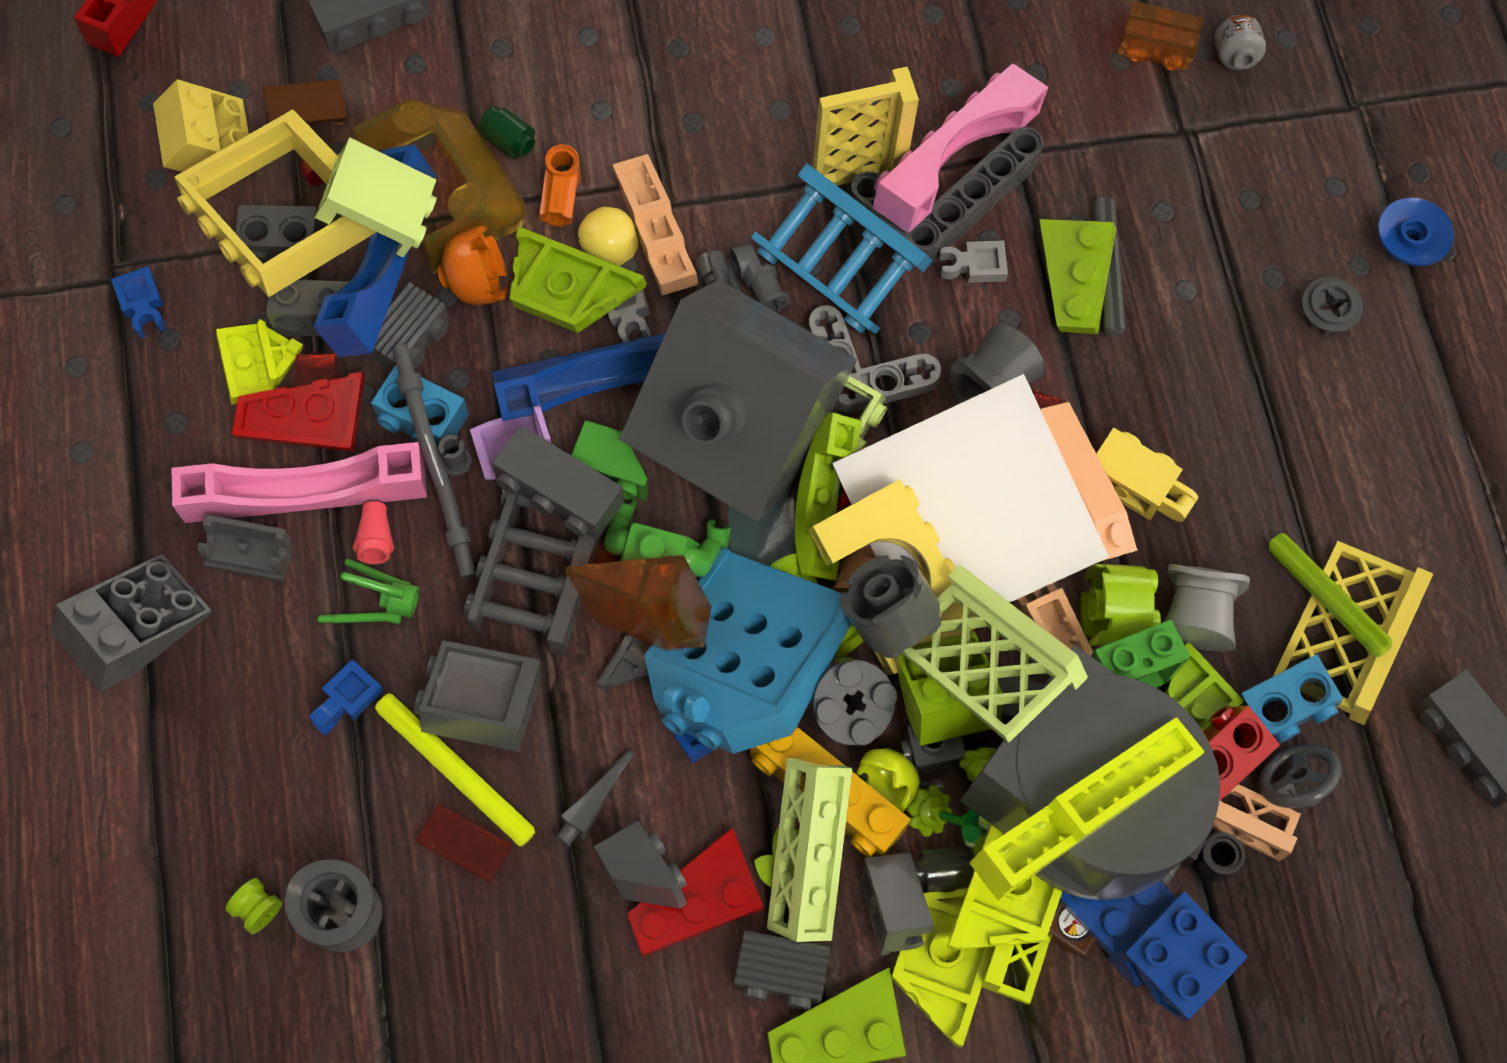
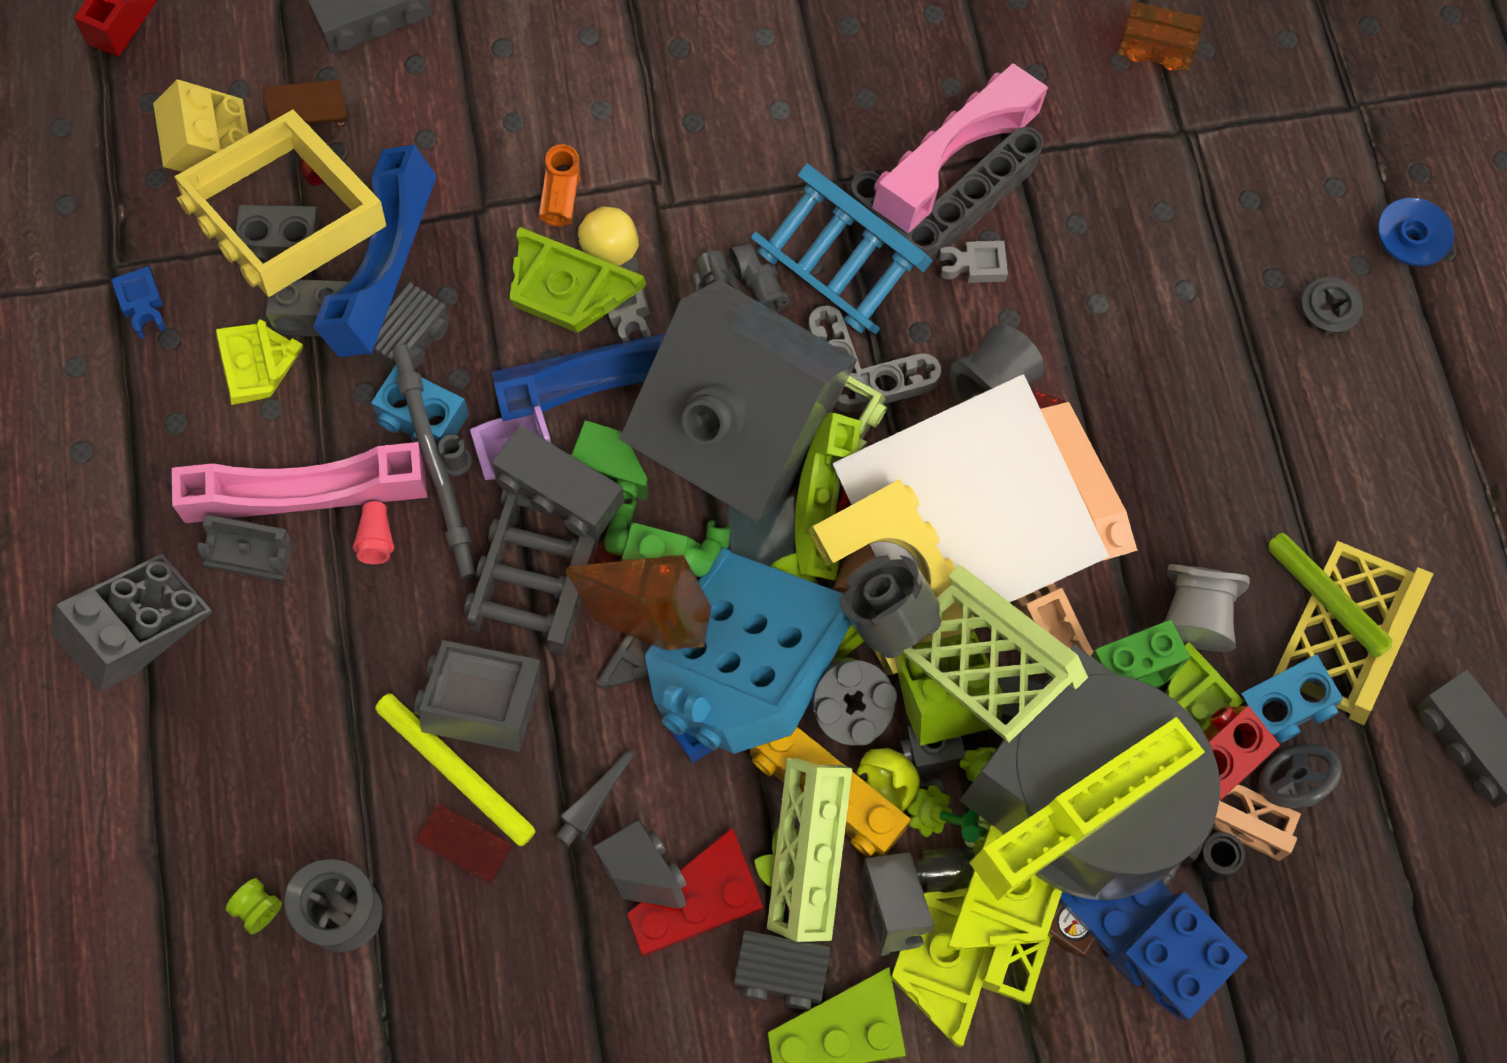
red wing [232,371,365,452] -> none
clear red tile [294,354,338,387] -> none
blue plate [309,660,383,736] -> none
yellowish green panel [315,138,437,257] -> none
bright green plant [317,559,419,624] -> none
clear yellow windscreen [352,100,526,274] -> none
orange cylinder [438,226,508,306] -> none
dark green brick [479,106,536,159] -> none
light nougat slope [612,154,698,296] -> none
light yellow fence [813,67,919,186] -> none
lime wing [1039,219,1116,334] -> none
lime brick [1080,564,1161,646] -> none
dark grey axle [1093,197,1125,336] -> none
light yellow brick [1096,428,1198,522] -> none
light grey head [1214,15,1266,70] -> none

